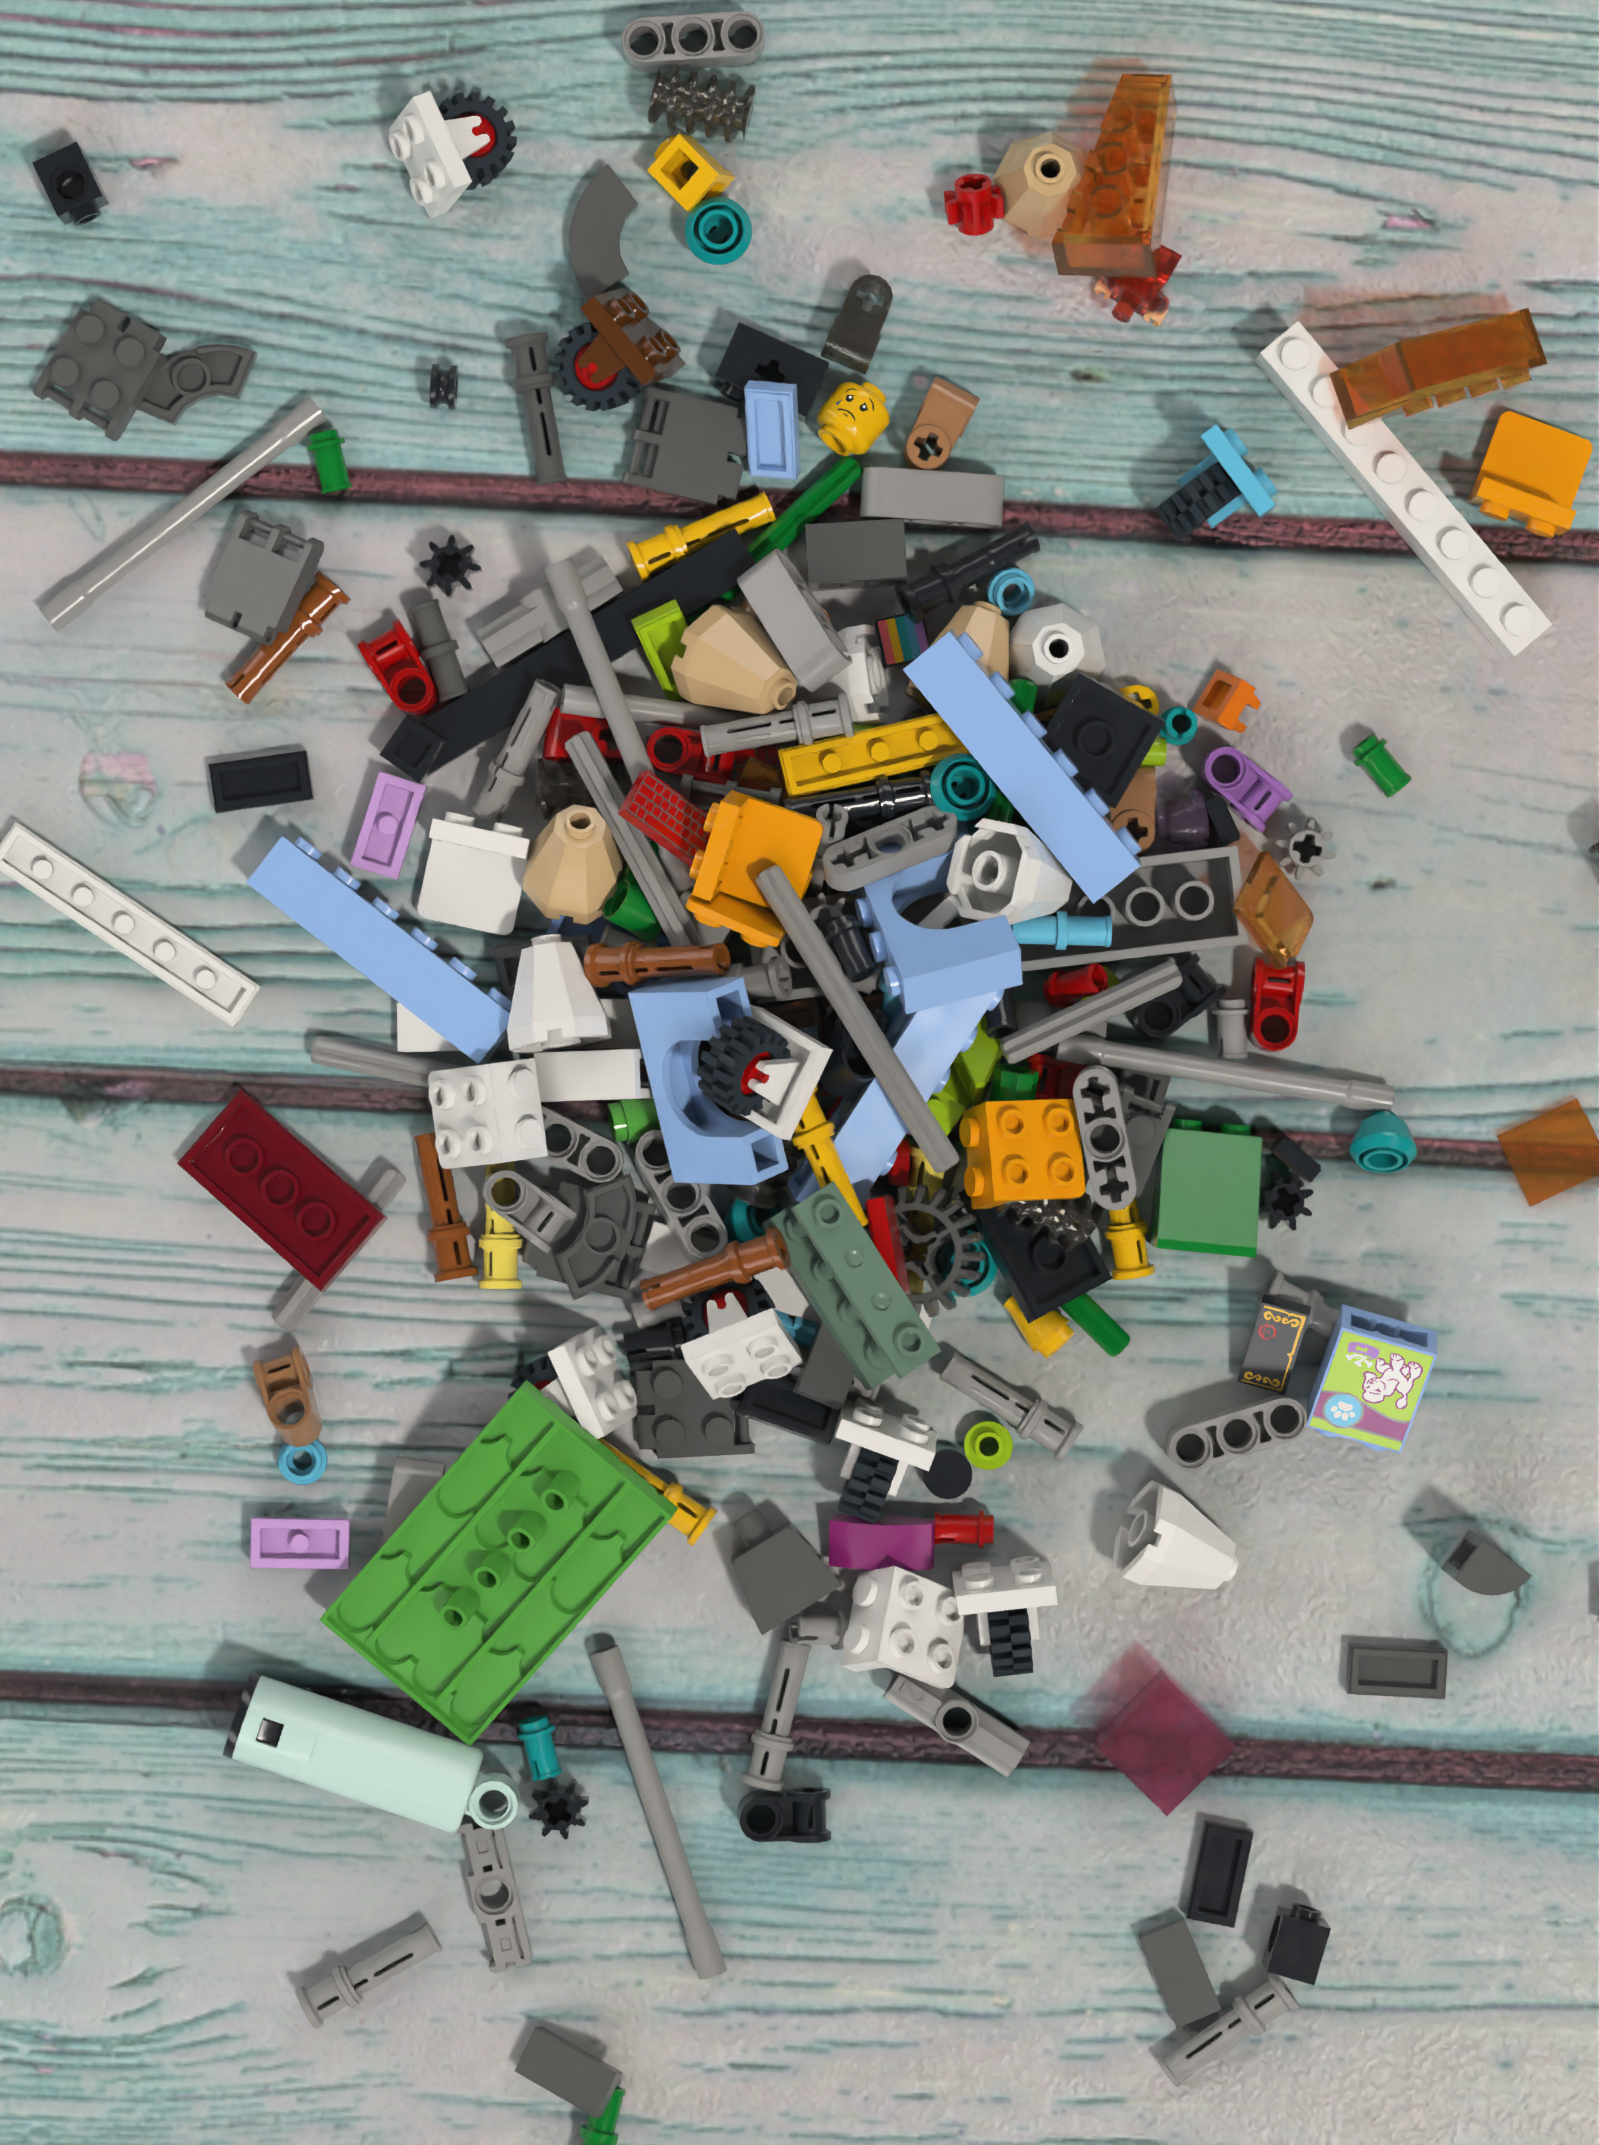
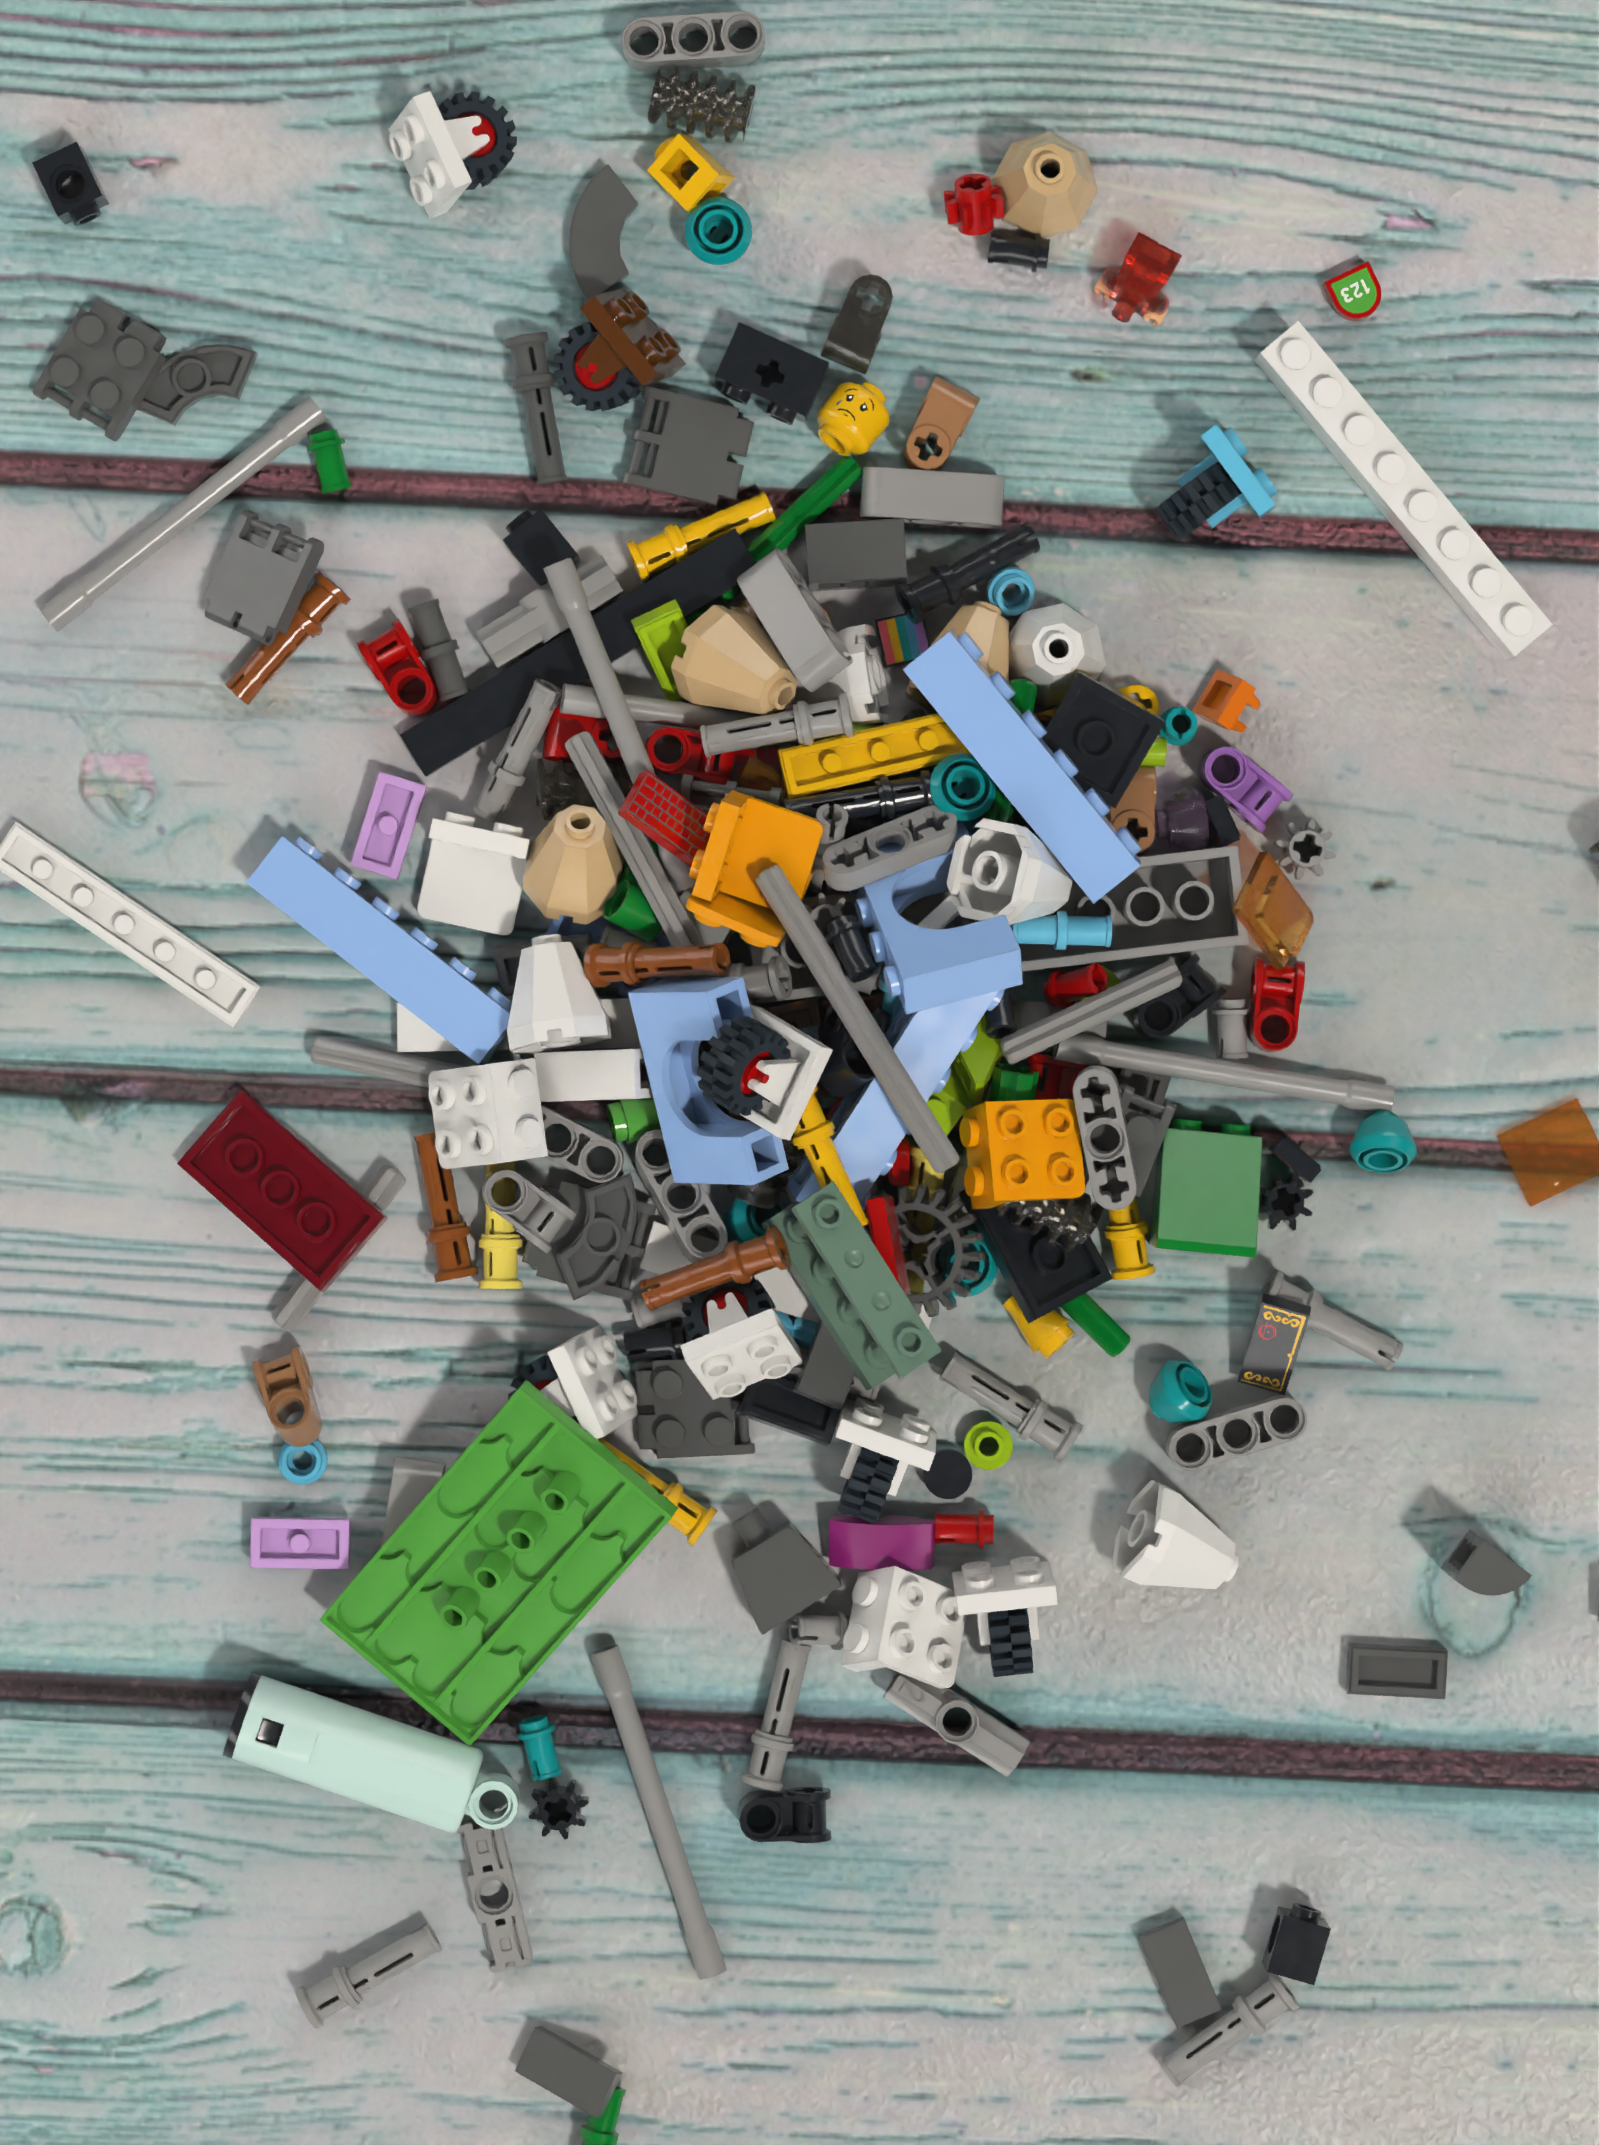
black tile [209,750,315,814] -> none
black tile [379,714,449,783] -> none
black gear [419,535,482,598] -> none
black bush [430,364,458,410] -> none
light blue tile [744,380,801,480] -> none
clear orange wedge [1051,74,1177,278] -> none
clear pink brick [1093,1669,1236,1816] -> none
black tile [1185,1820,1254,1928] -> none
brick [1306,1304,1437,1454] -> none
clear orange wedge [1329,308,1548,430] -> none
green pin [1351,733,1412,798] -> none
light orange bracket [1468,411,1593,538] -> none
none -> black brick [503,509,580,587]
none -> black pin [988,231,1050,273]
none -> teal cone [1149,1359,1212,1424]
none -> tile [1322,261,1381,321]

